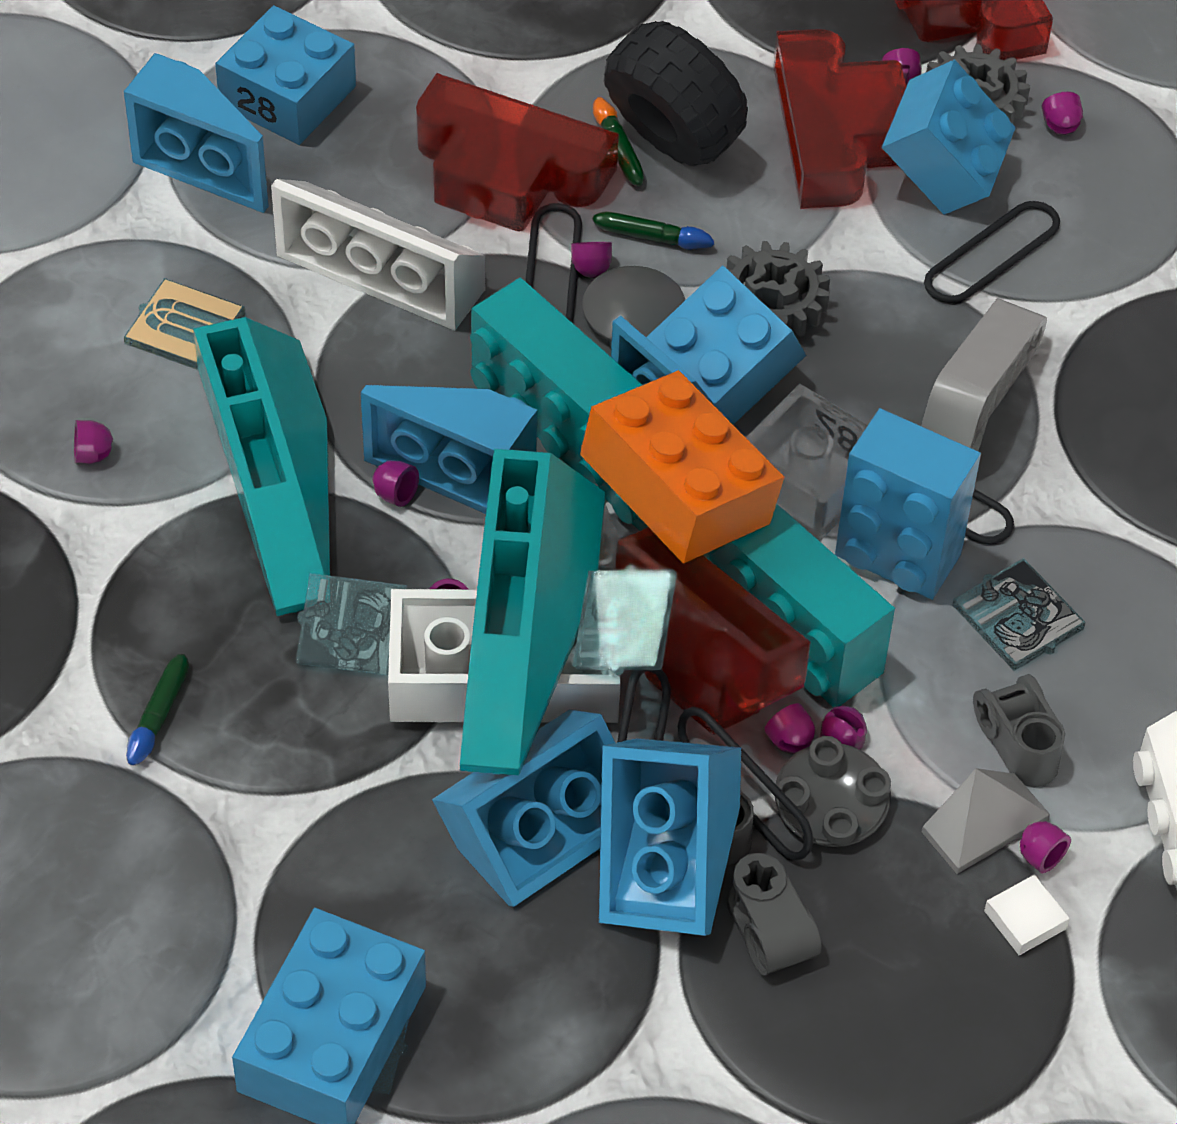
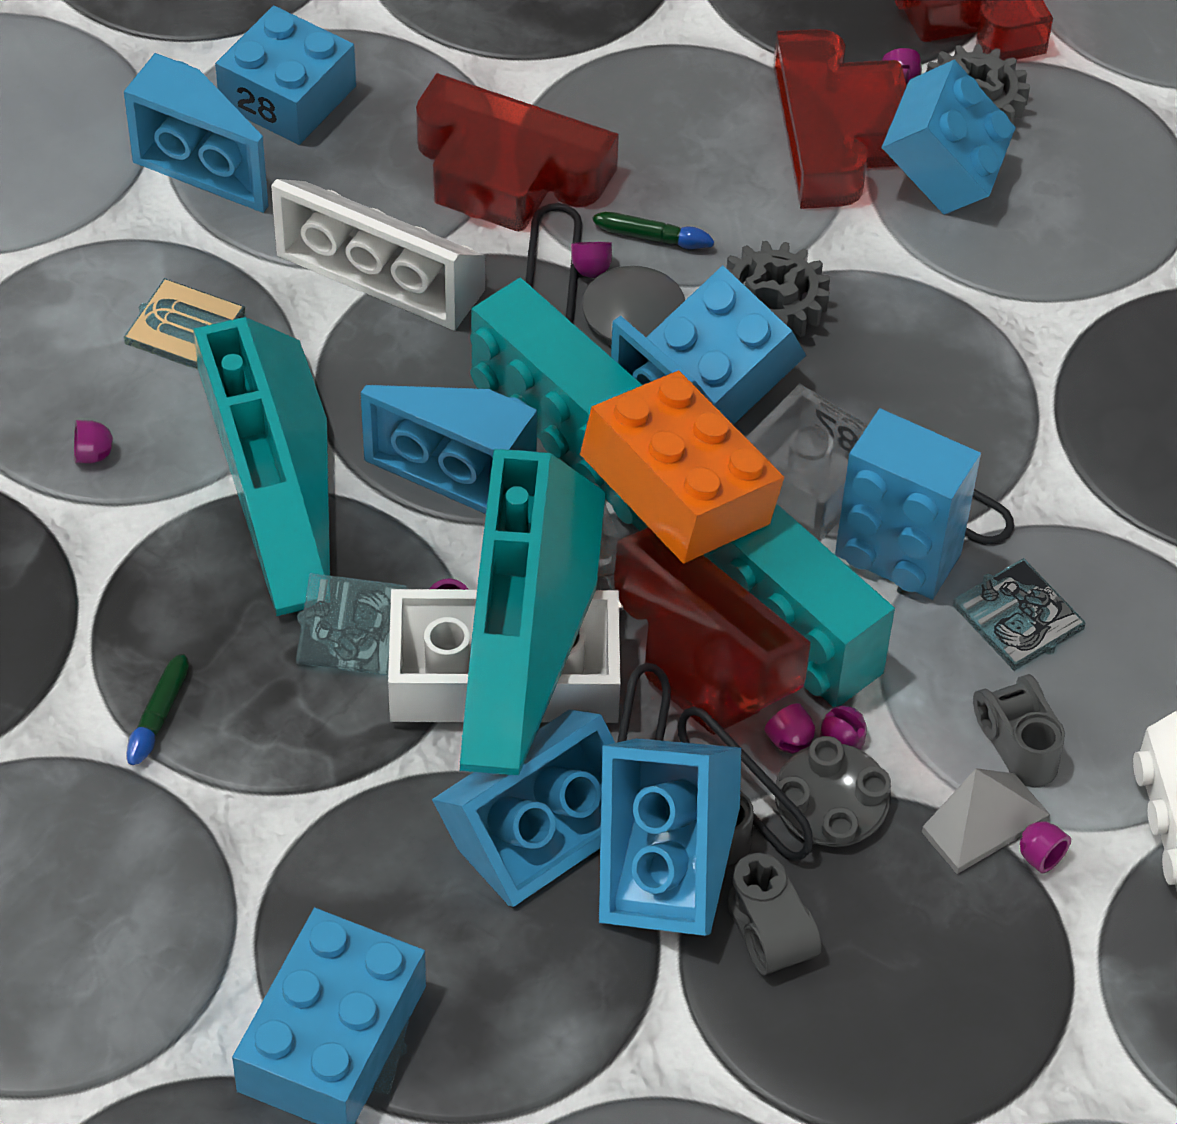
magenta hinge [372,460,419,507] -> none
clear light blue piece [572,565,677,675] -> none
dark green piece [593,97,644,187] -> none
black tyre [604,21,748,166] -> none
light grey beam [921,298,1047,451] -> none
black piece [924,201,1060,303] -> none
white tile [984,874,1070,955] -> none
magenta hinge [1041,92,1083,135] -> none

